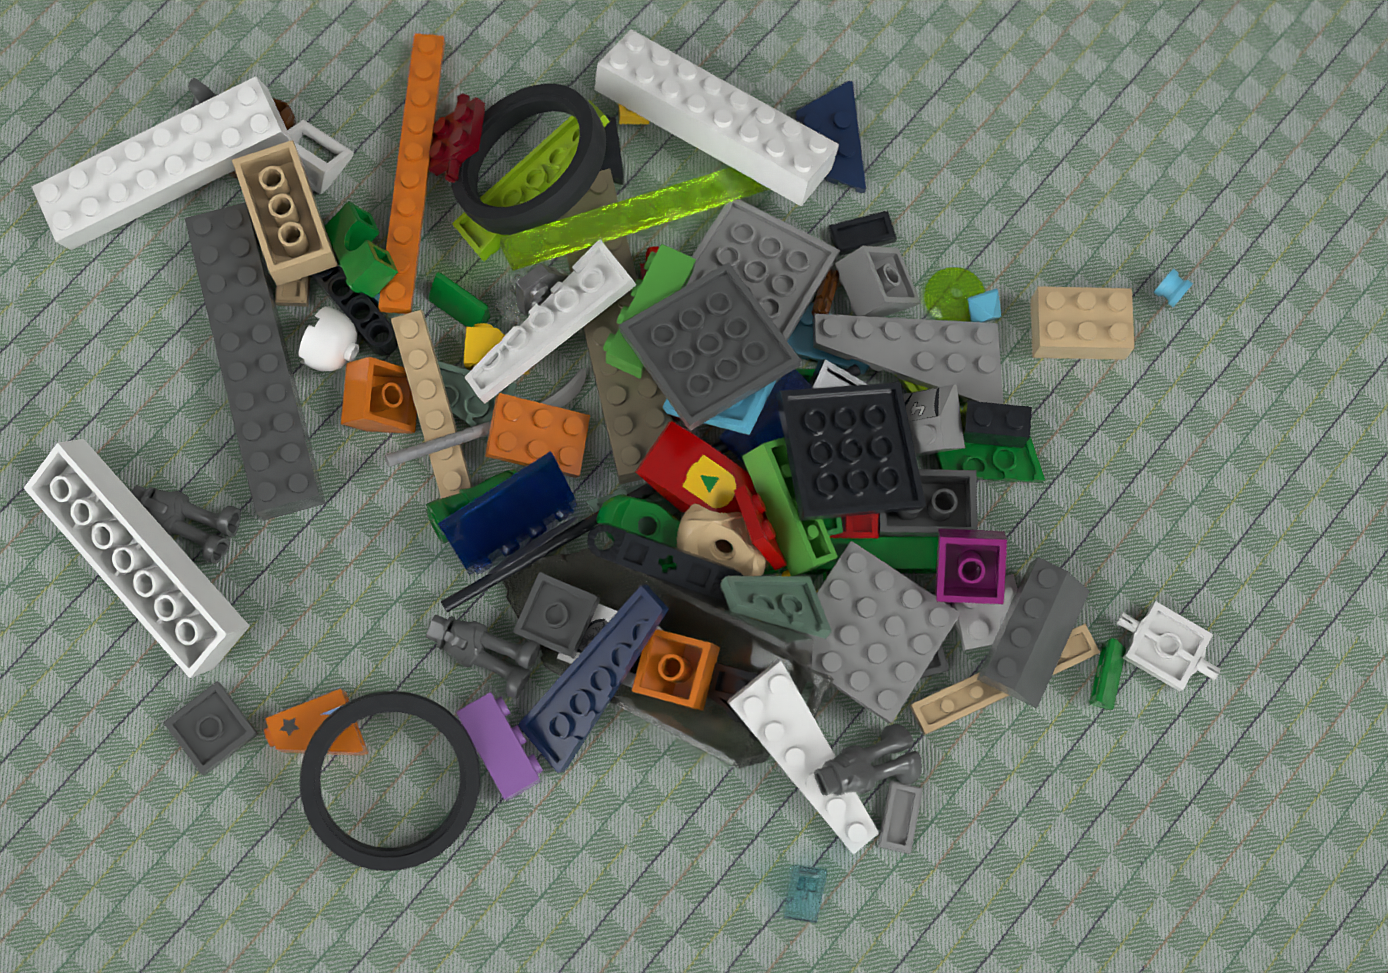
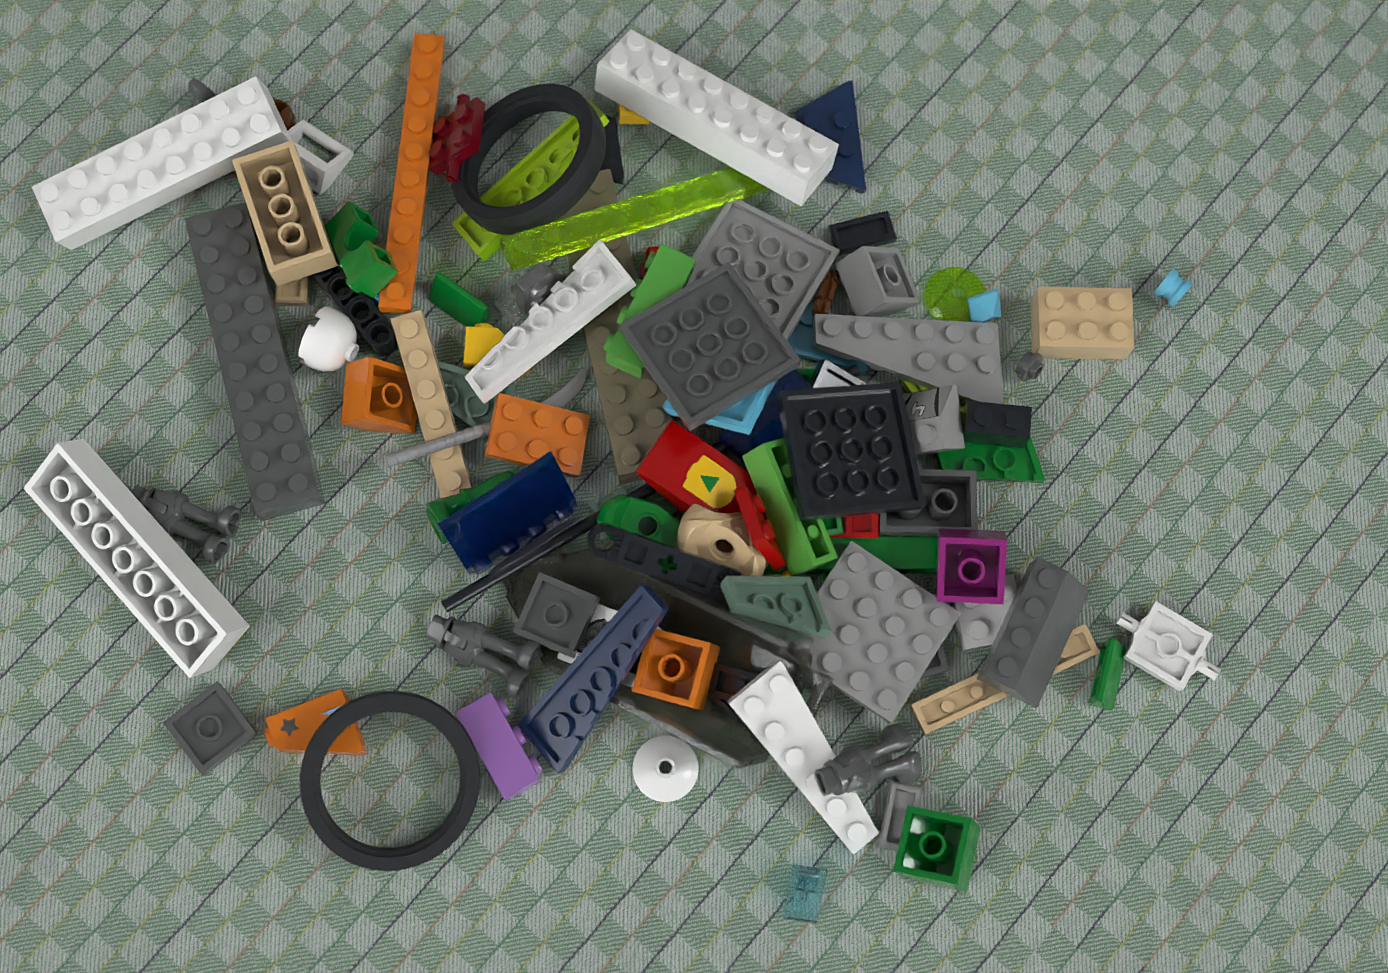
none -> white dish [633,735,698,802]
none -> green slope [893,806,981,892]
none -> dark grey plate [1015,351,1044,382]

